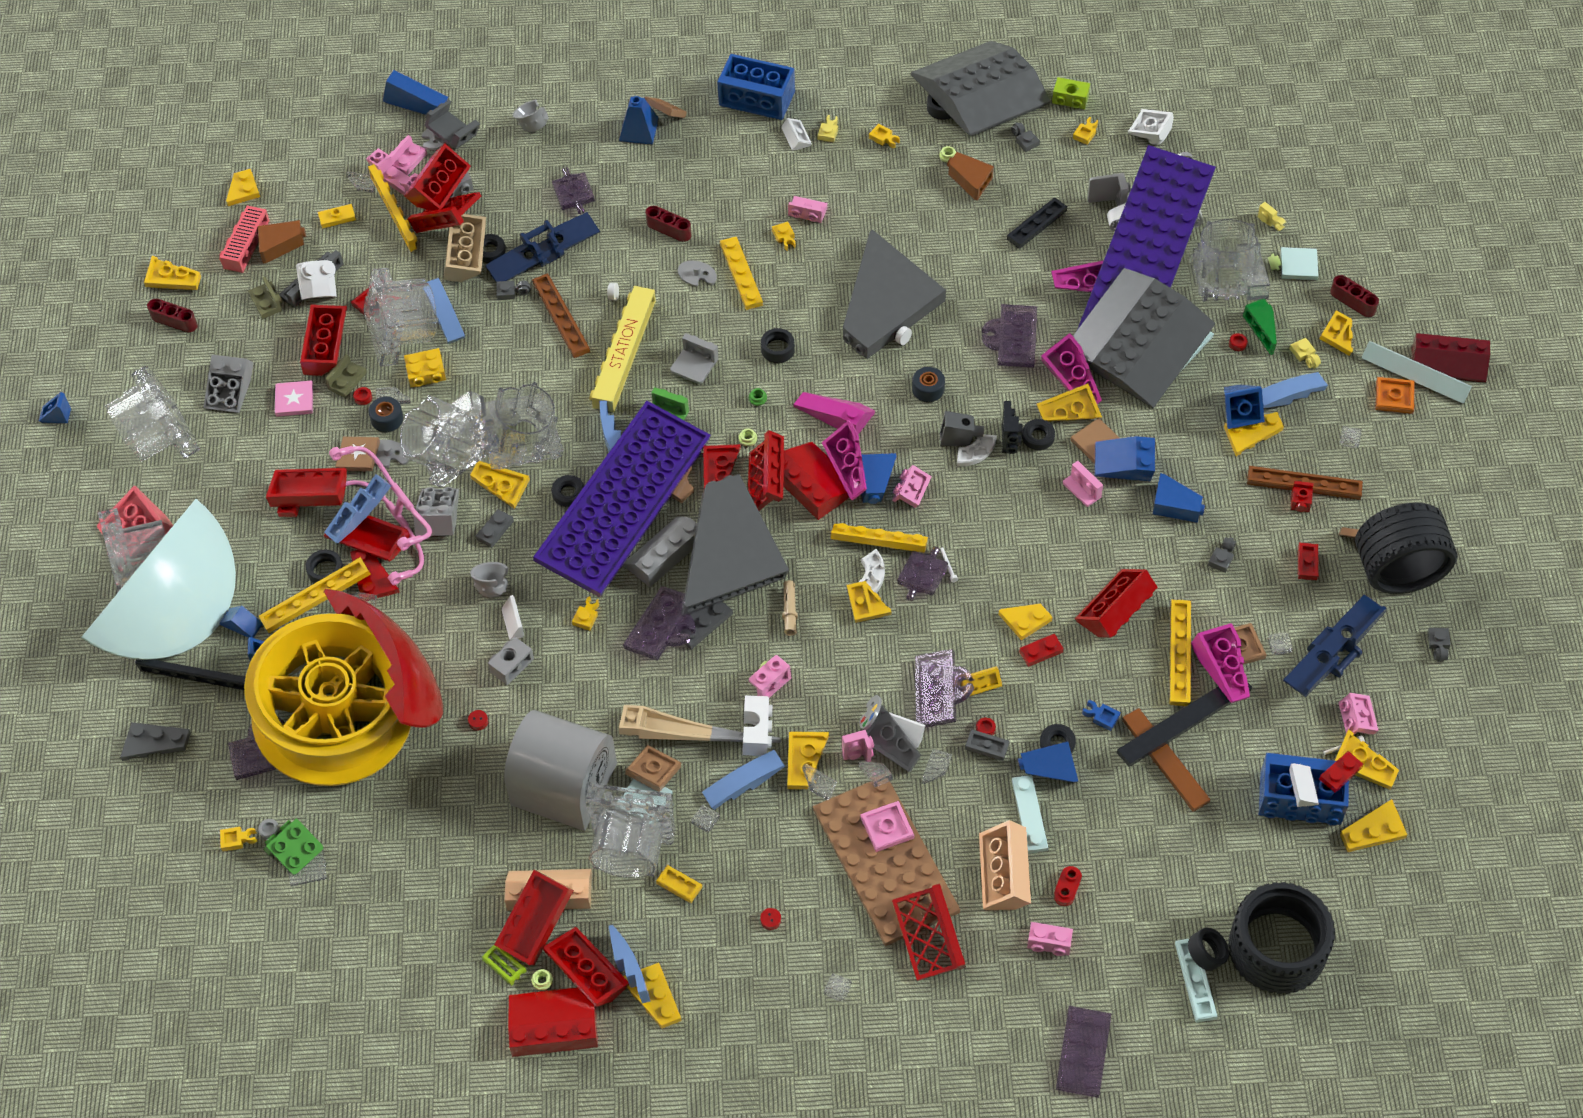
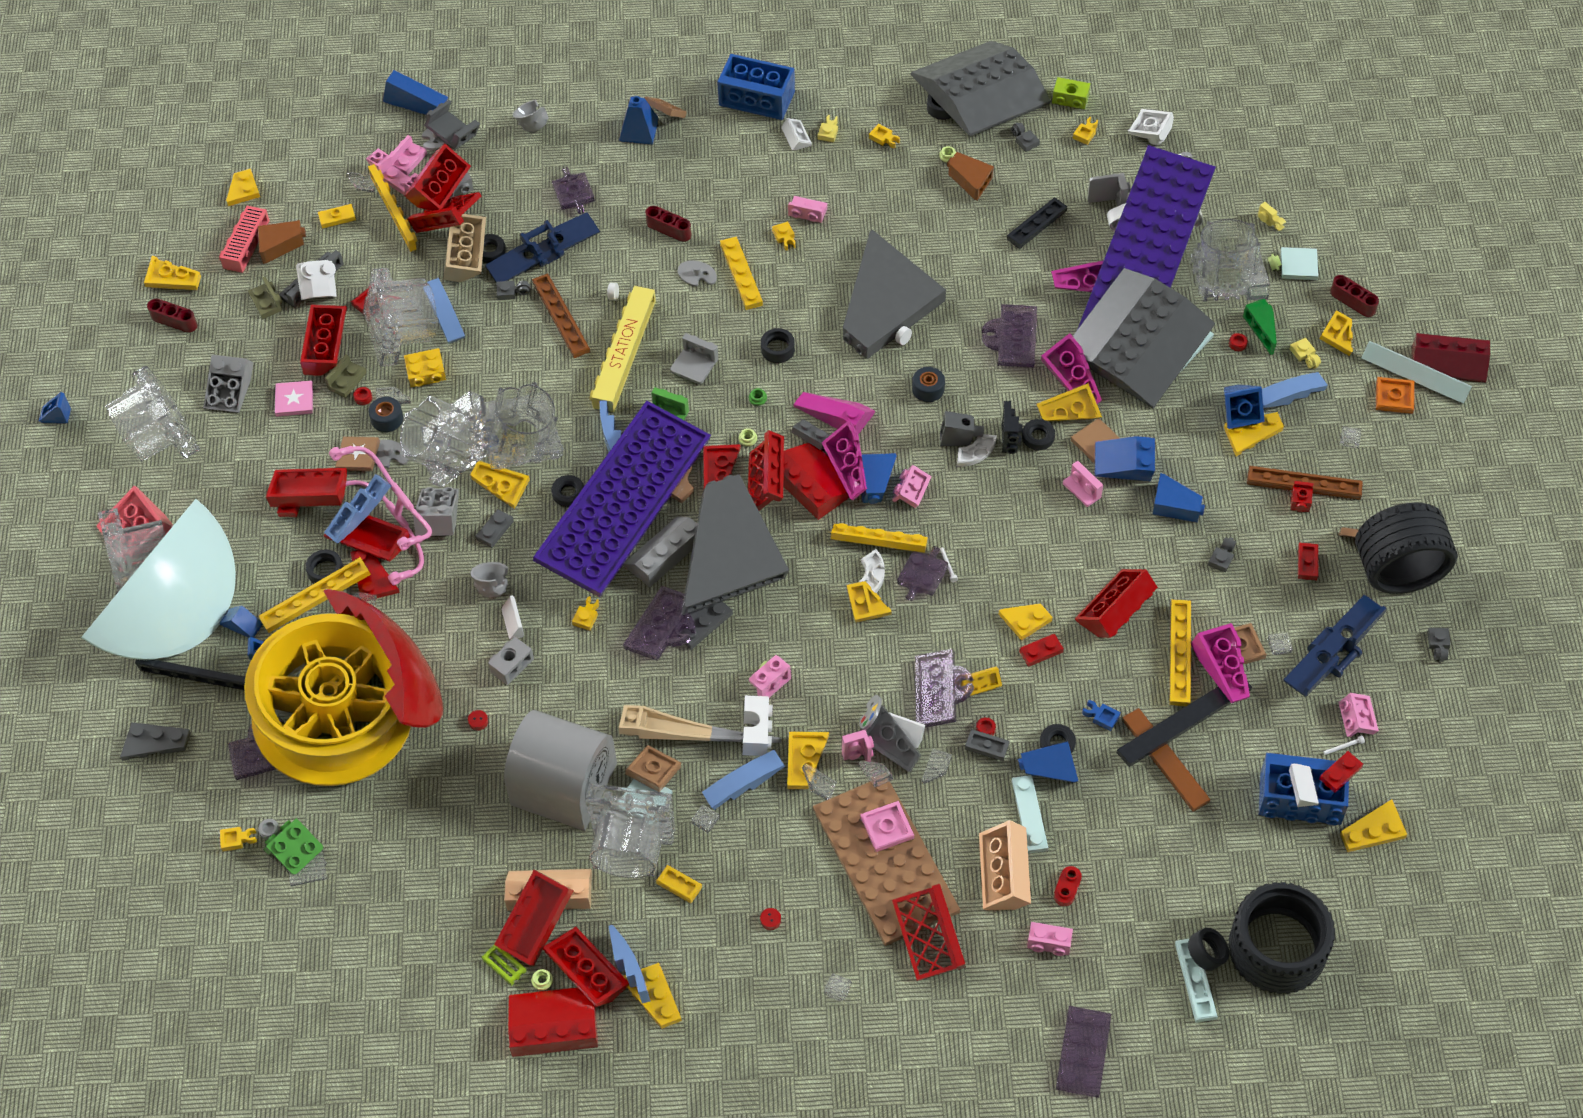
tan pin [782,580,798,636] -> none
yellow wing [1335,729,1399,790] -> none
none -> dark grey plate [791,419,830,450]

